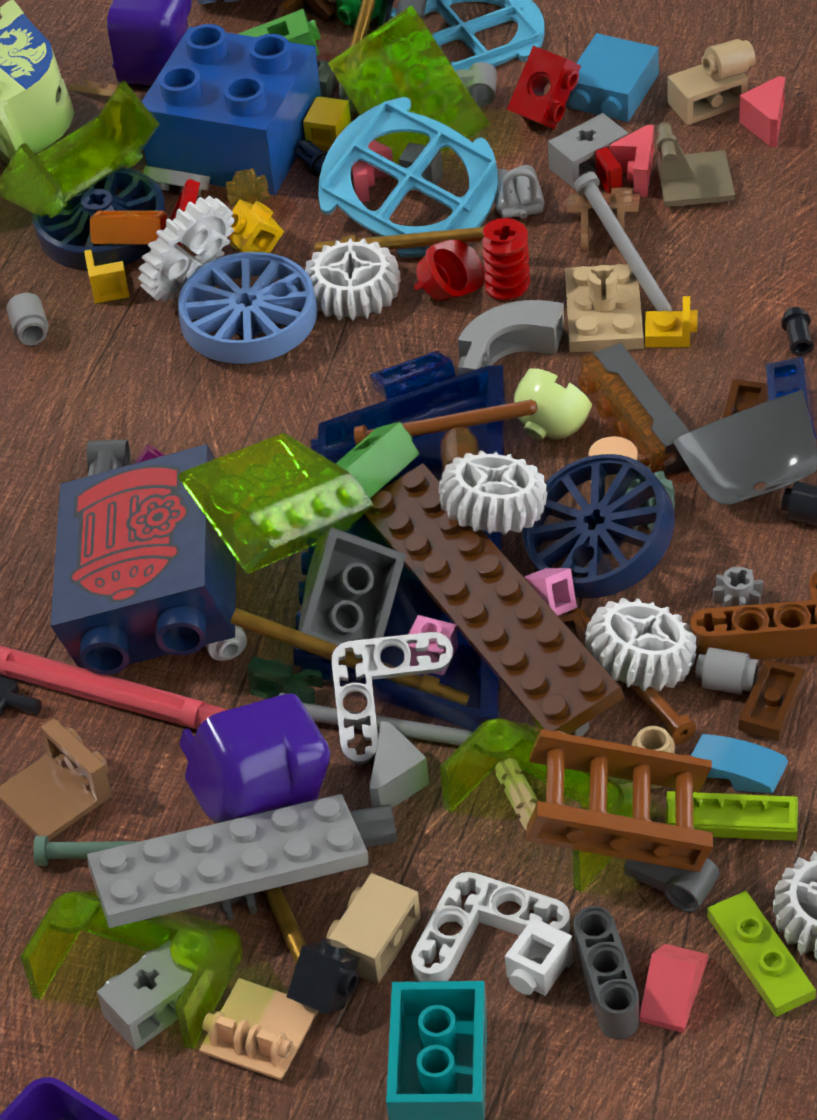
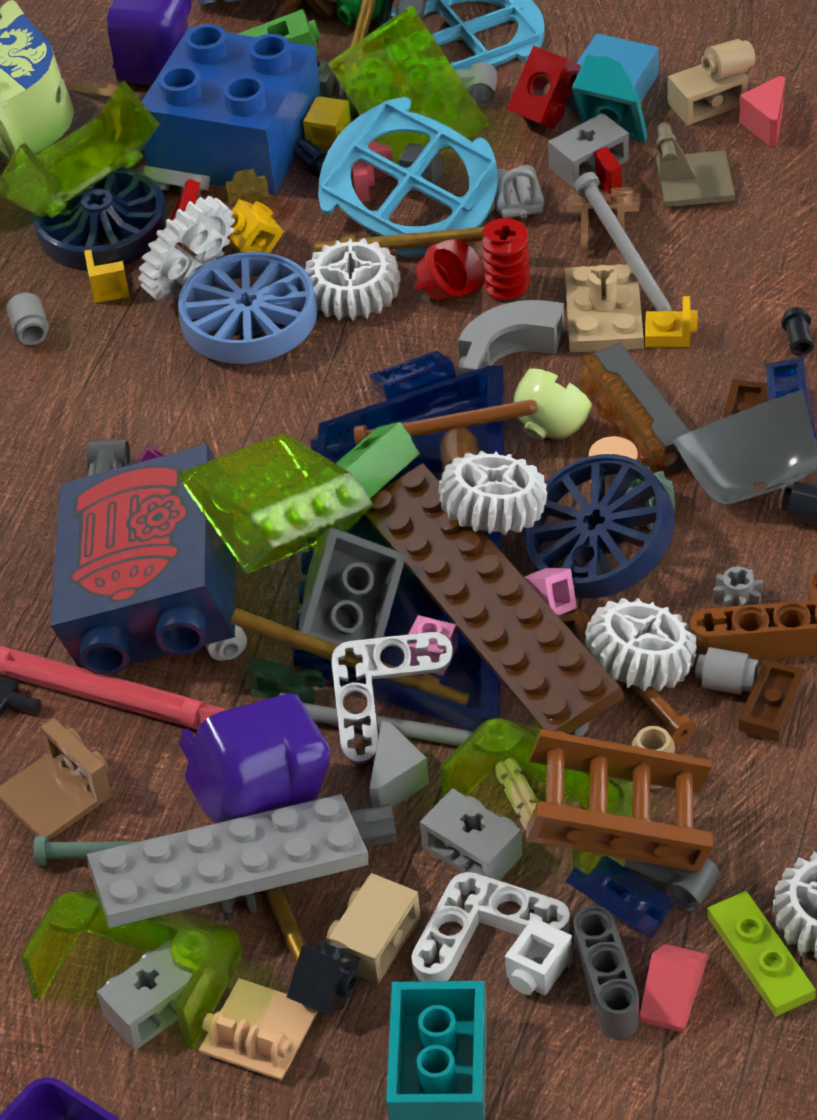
orange slope [90,211,167,244] -> none
coral slope [609,125,654,197] -> none
lime plate [665,791,798,841] -> none
dark azure slope [691,734,788,793] -> none
none -> light grey brick [420,788,523,880]
none -> clear blue bracket [565,855,675,939]
none -> teal slope [572,54,648,142]

